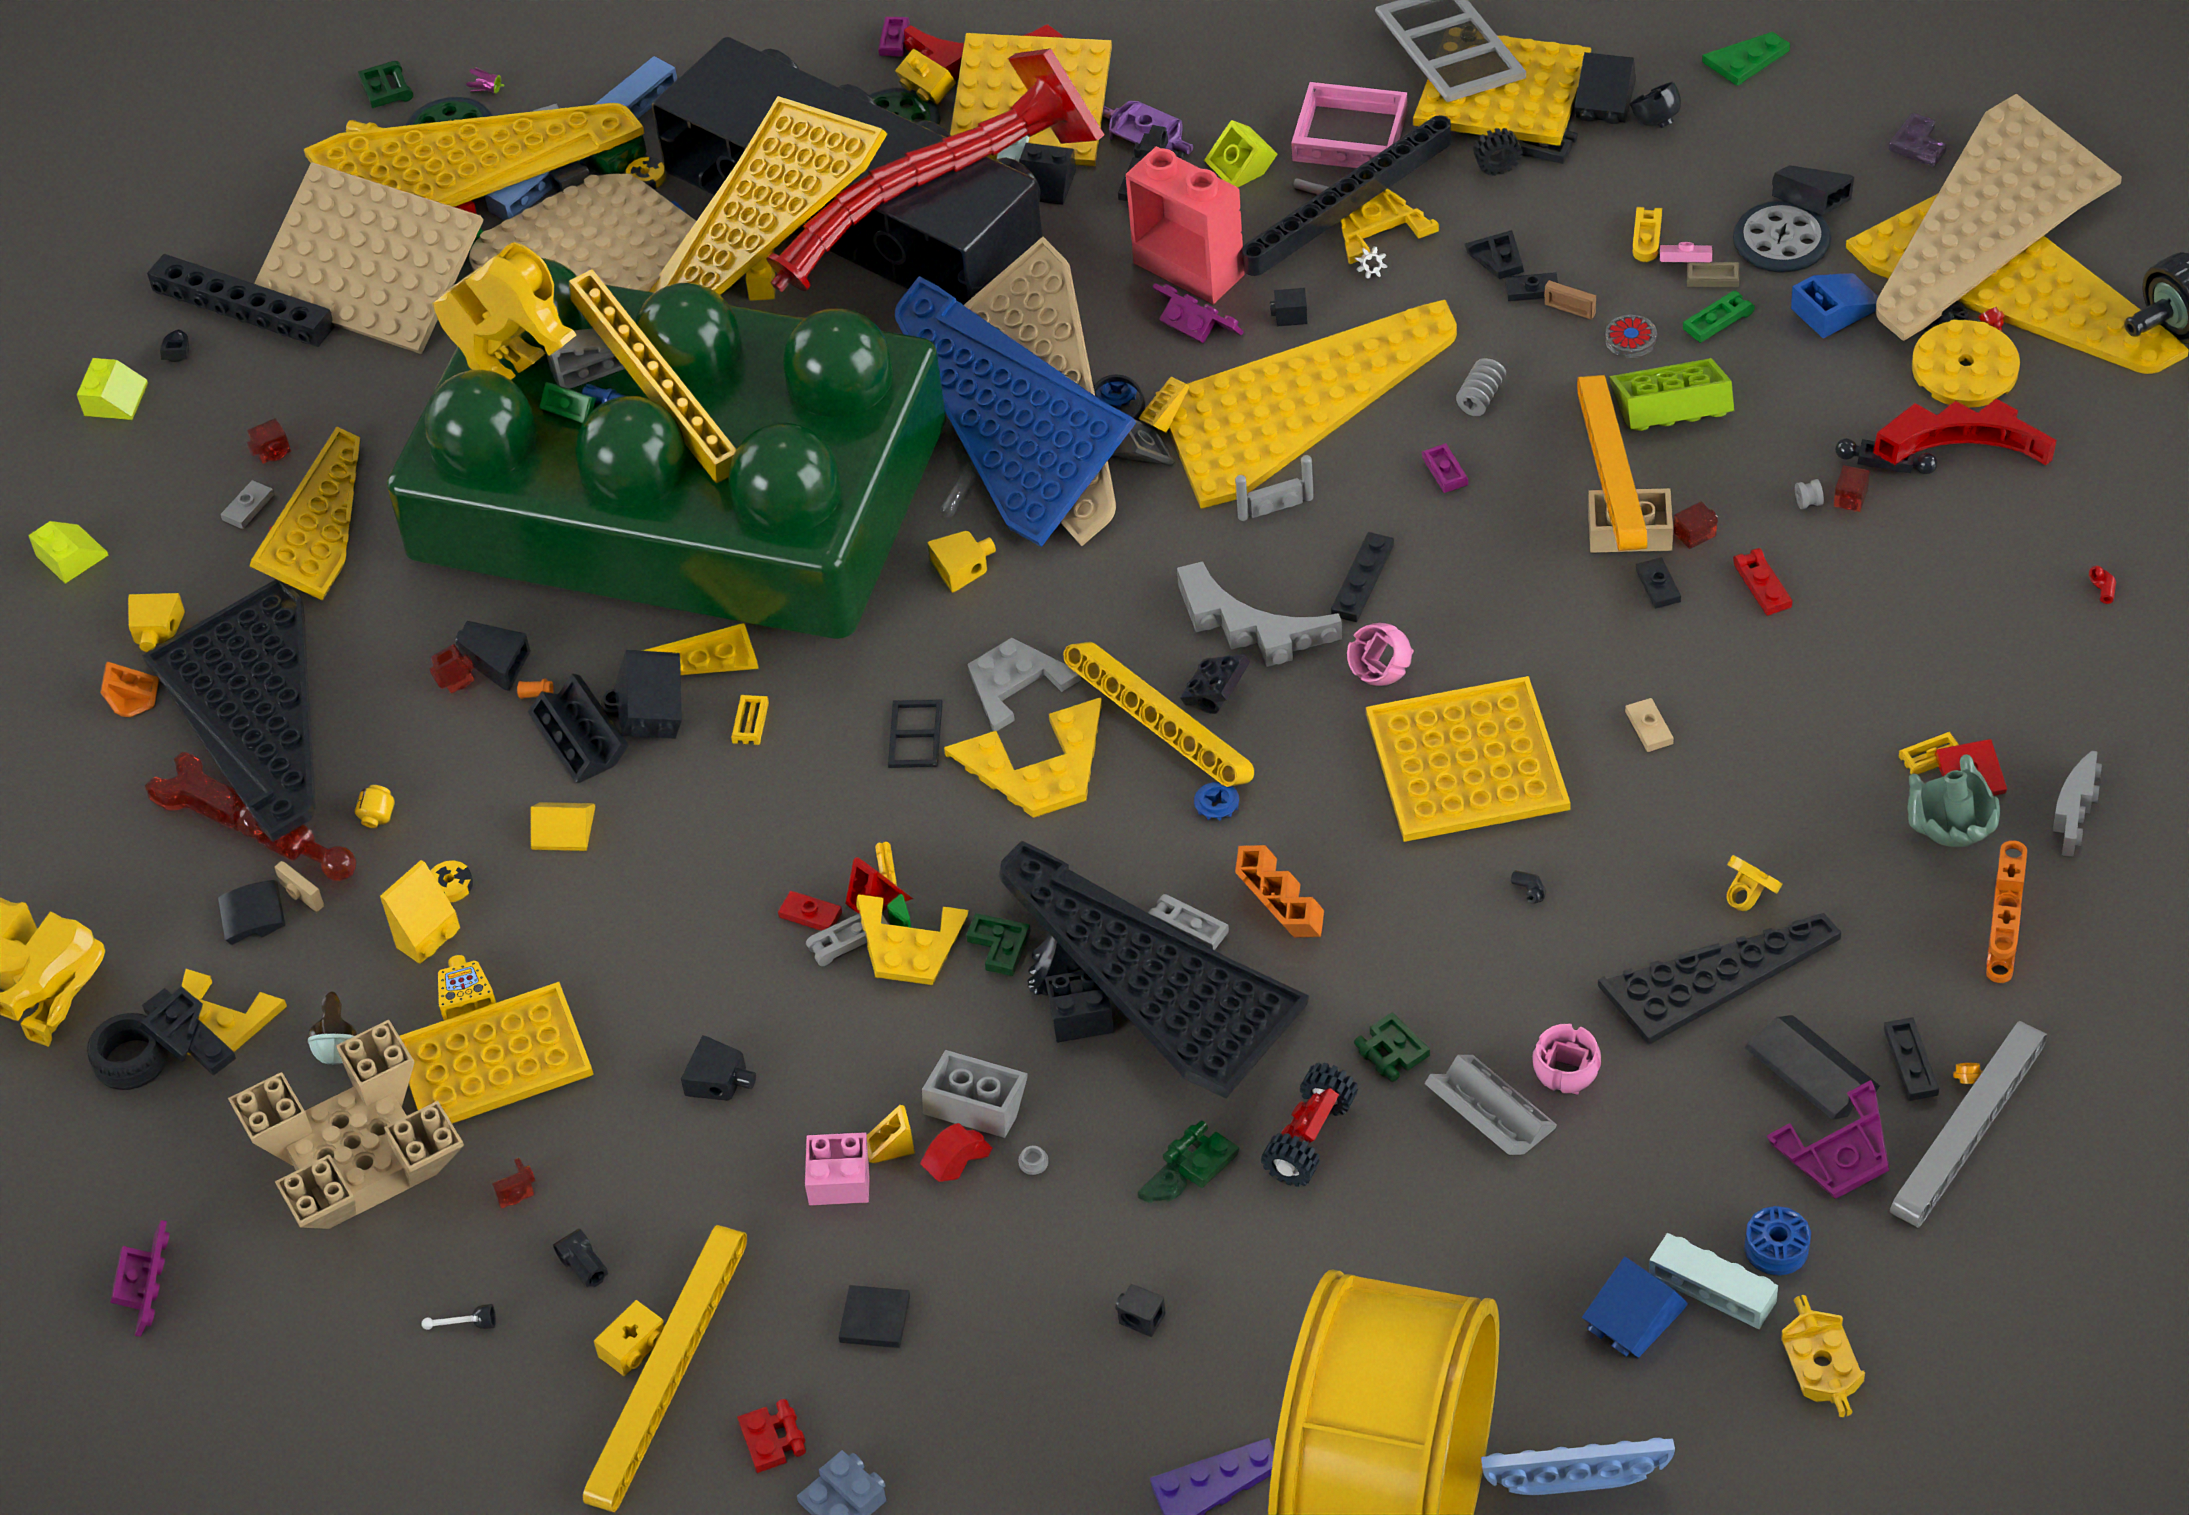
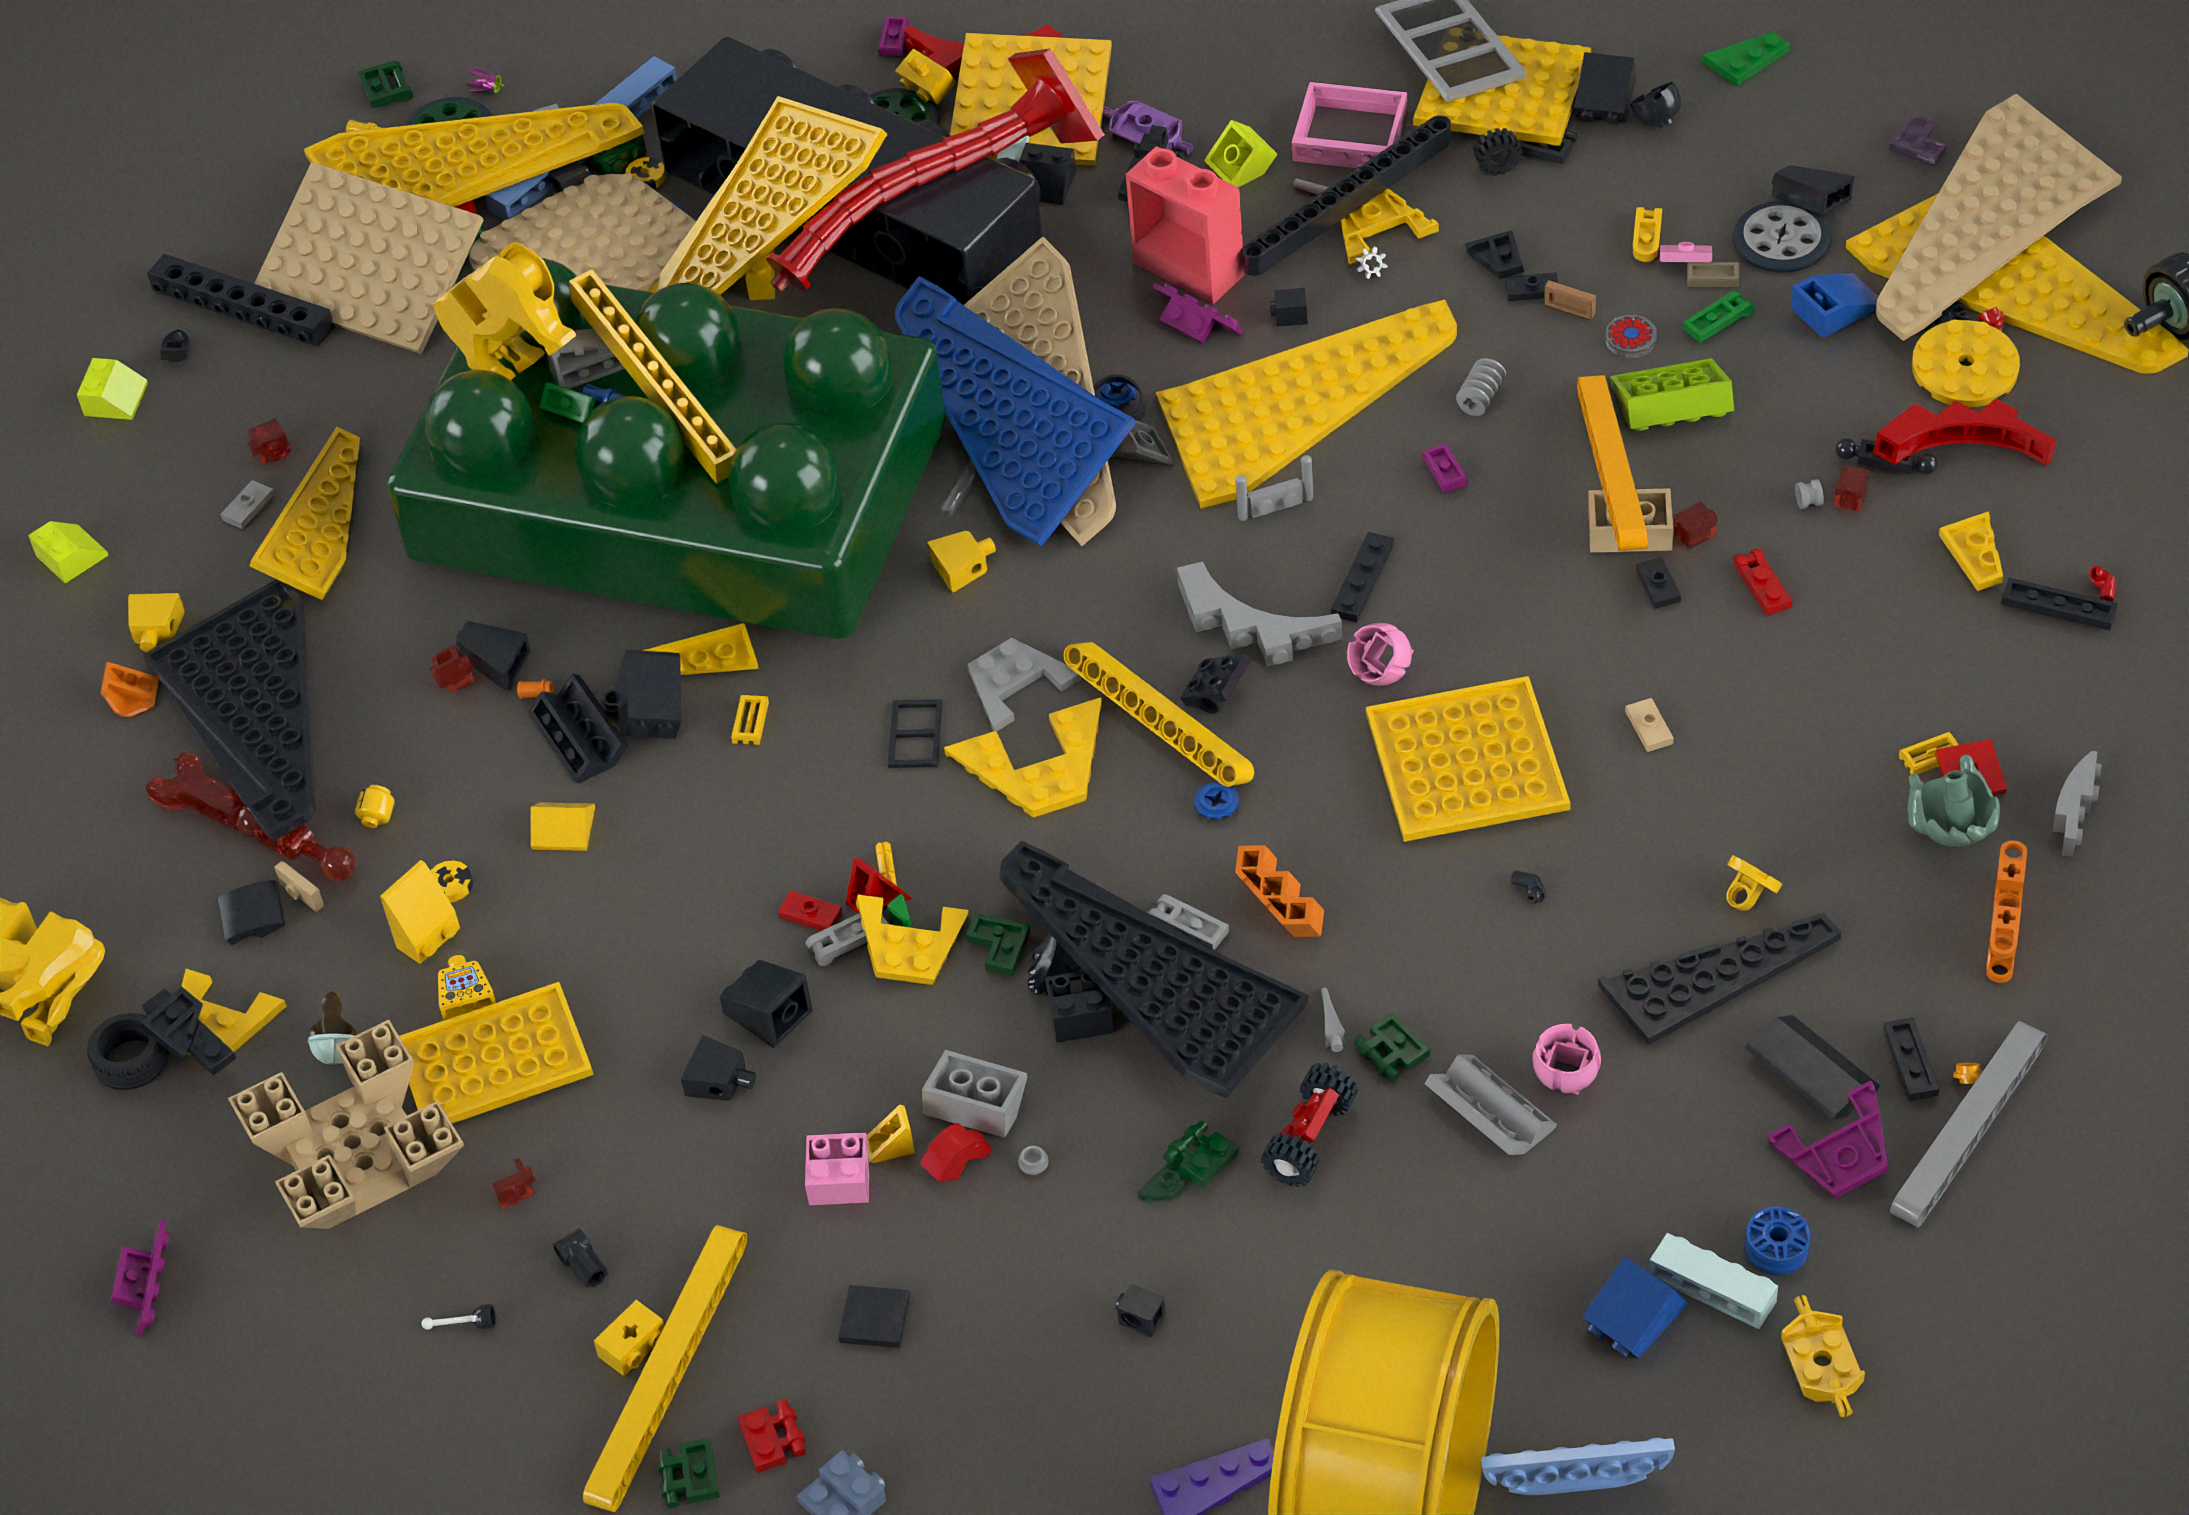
yellow slope [1139,377,1190,432] -> none
none -> dark green plate [657,1438,720,1509]
none -> black slope [719,960,813,1048]
none -> light grey piece [1321,988,1346,1052]
none -> yellow wing [1939,511,2003,591]
none -> black plate [2001,577,2118,630]

